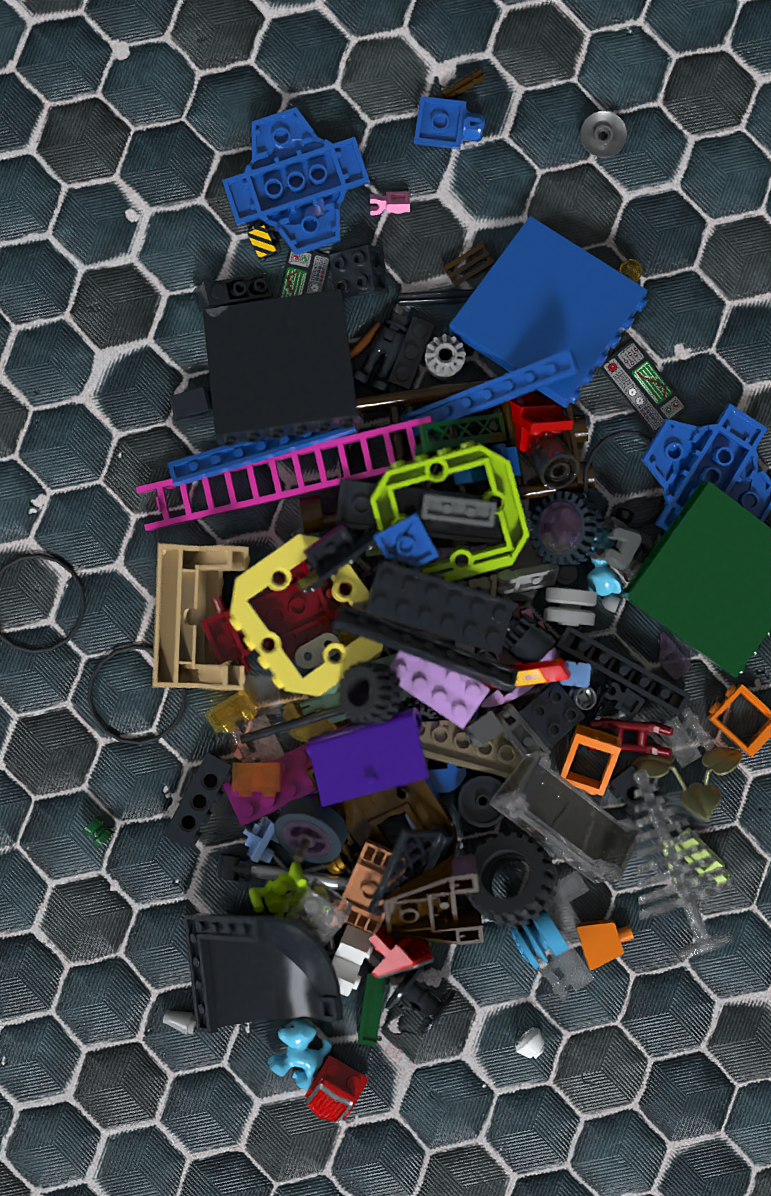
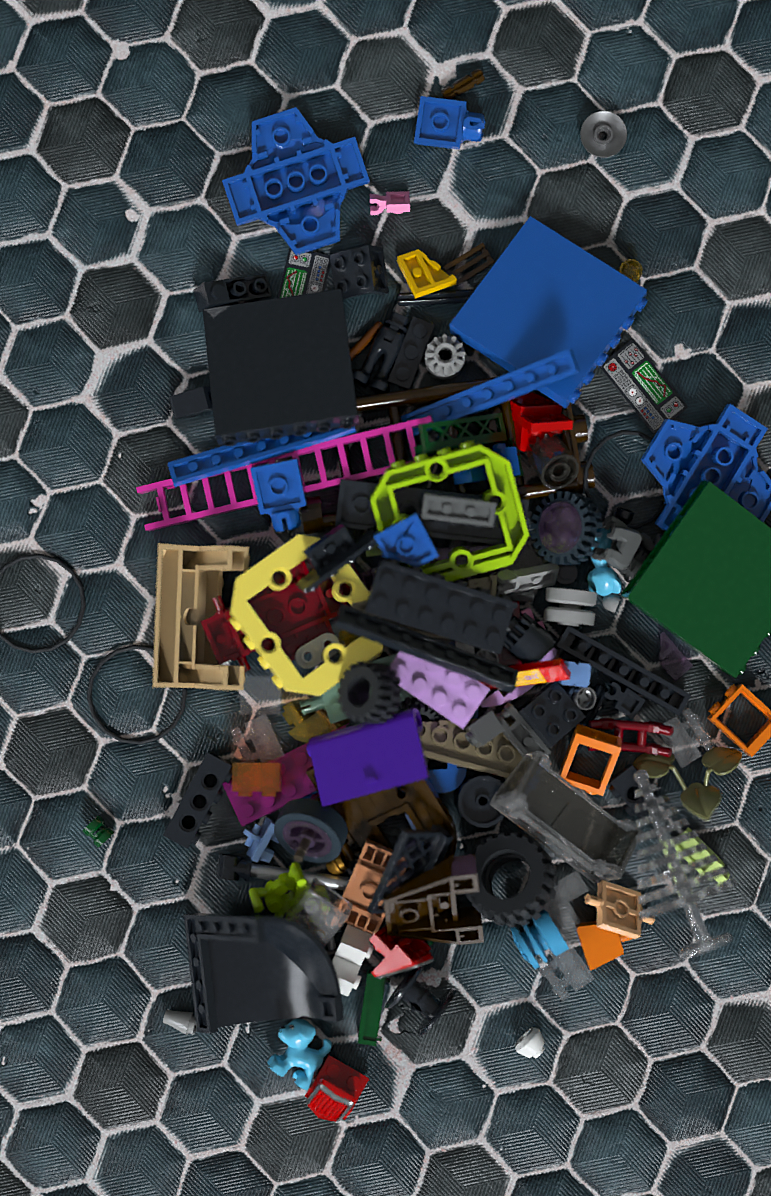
clear yellow brick [204,688,260,735] -> none
black bar [240,696,370,744] -> none
brick [247,223,281,263] -> none
none -> blue plate [250,458,307,532]
none -> yellow wing [397,249,457,299]
none -> light nougat plate [584,880,655,939]

